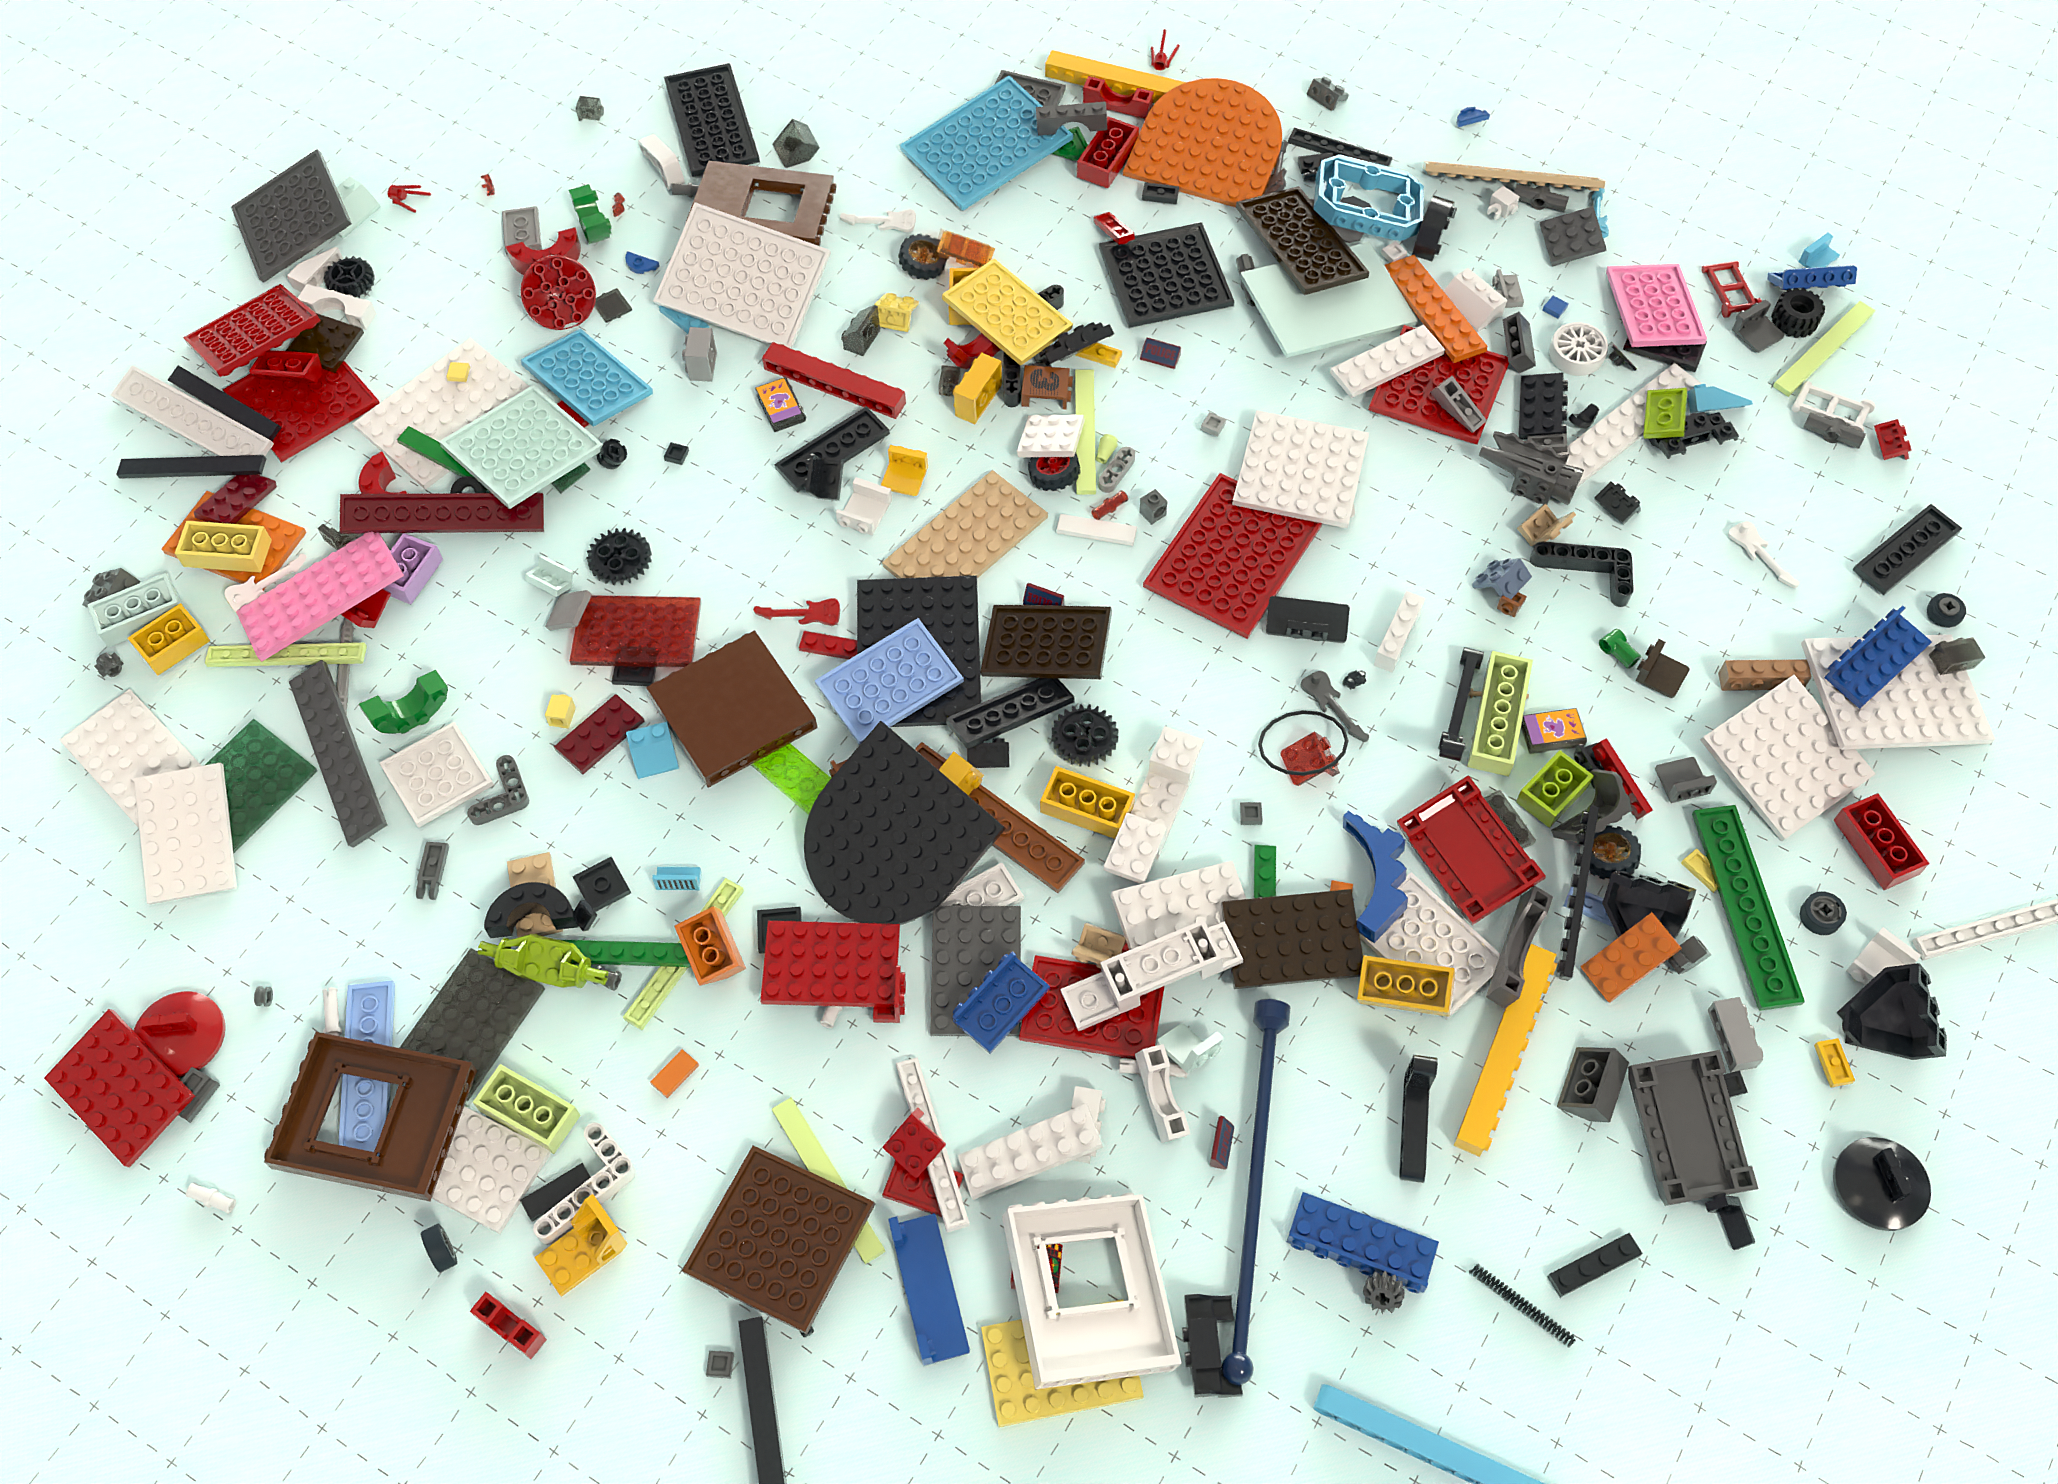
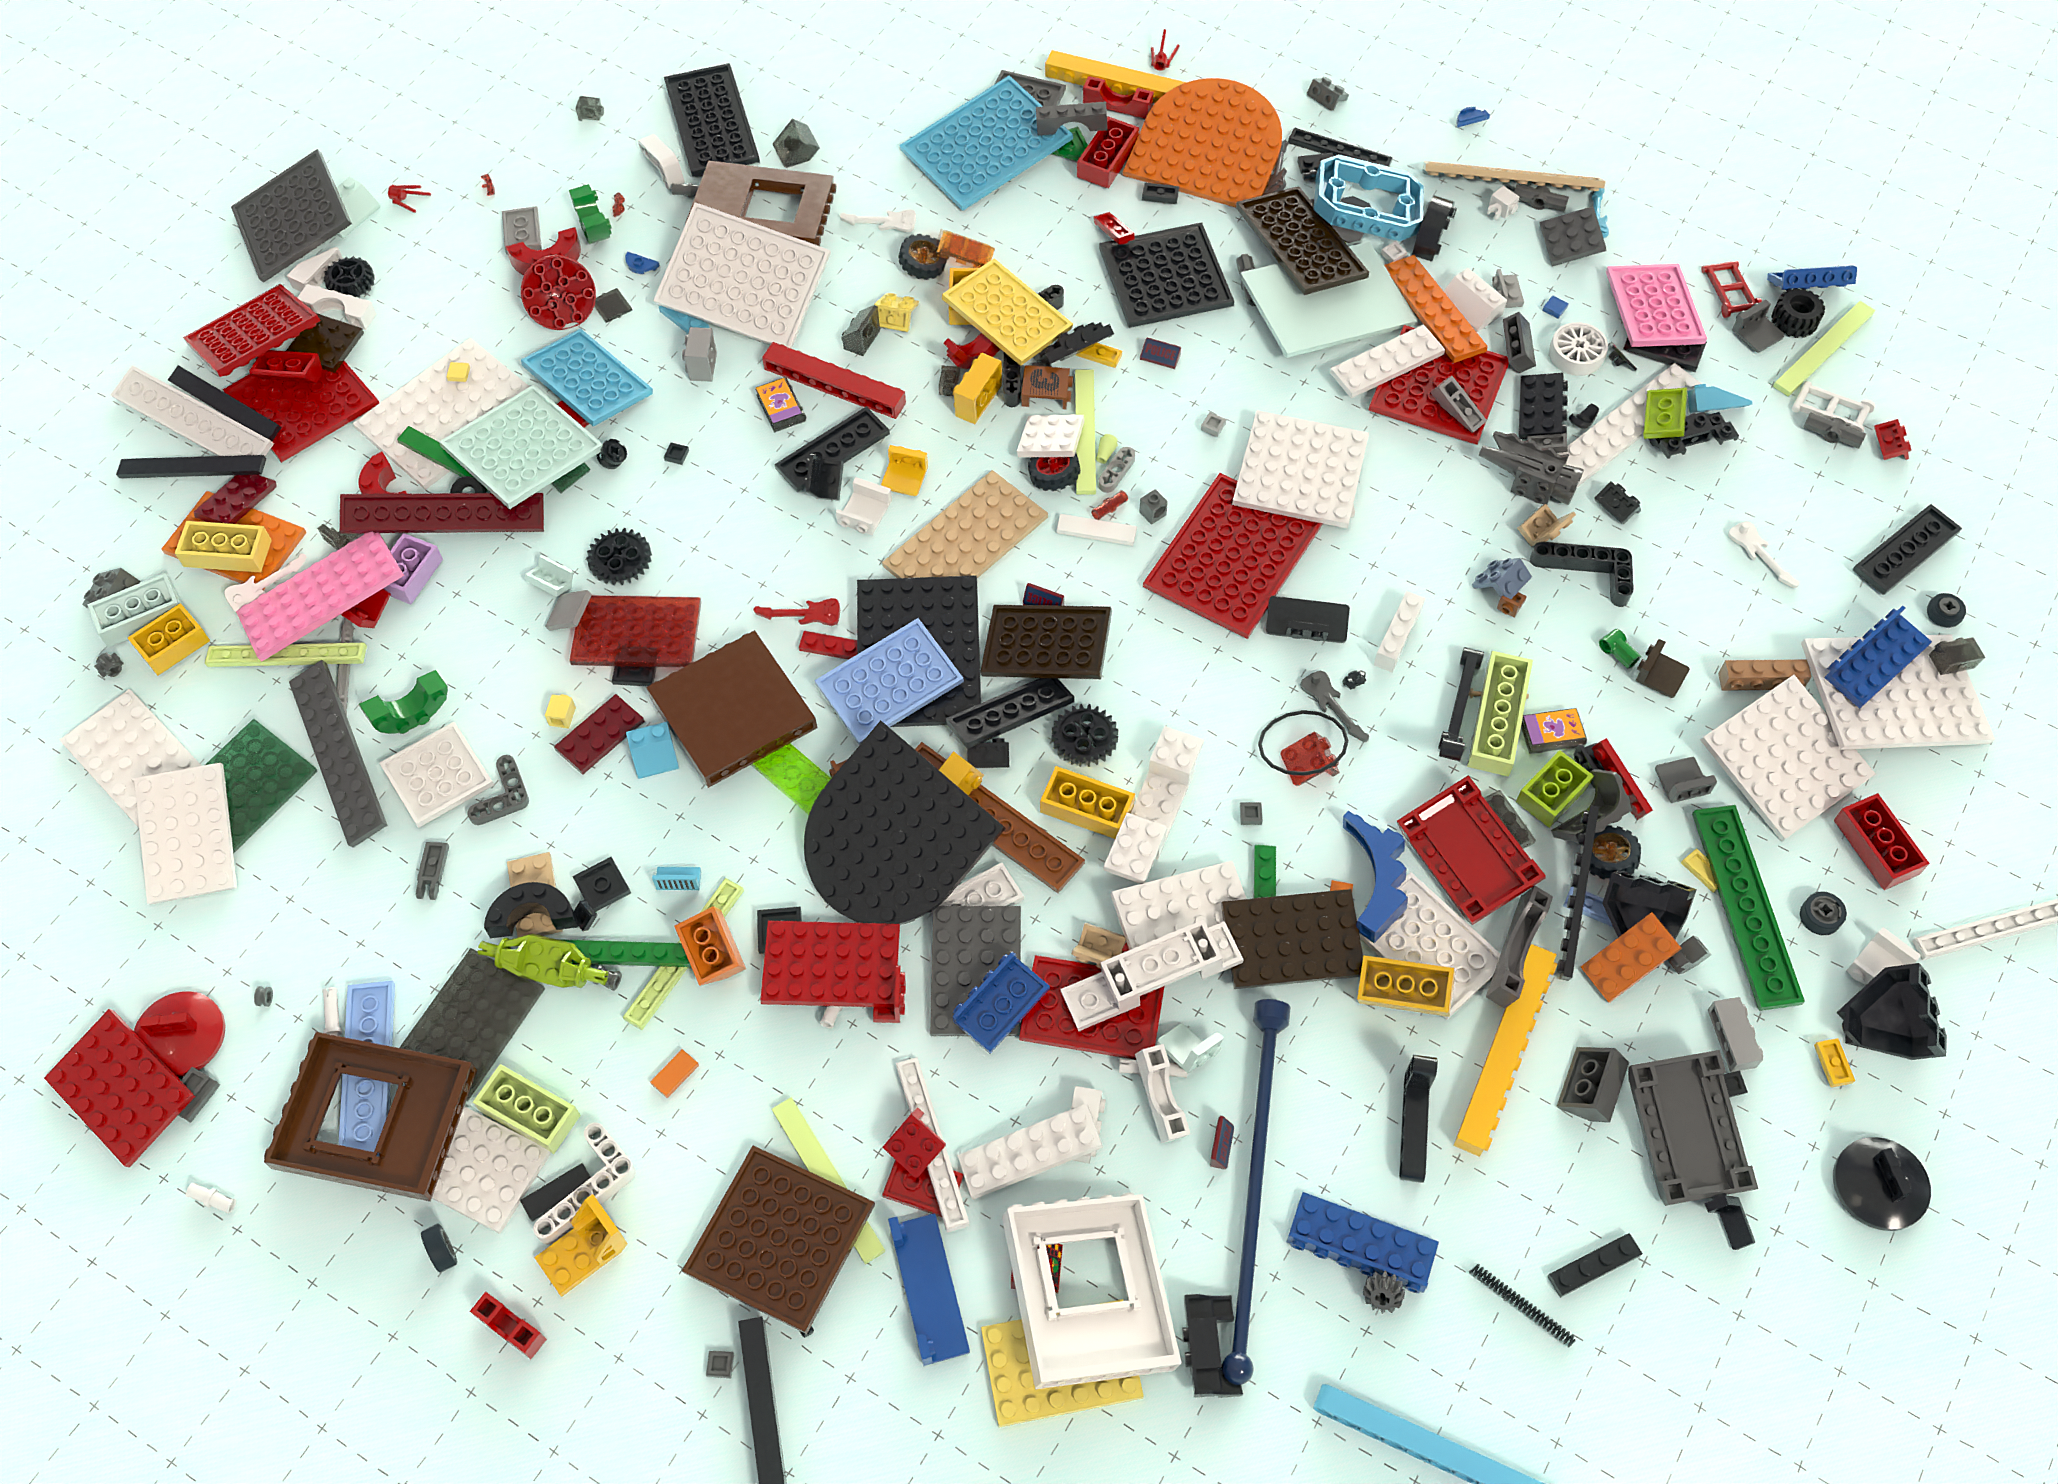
medium azure panel [1799,232,1840,268] -> none

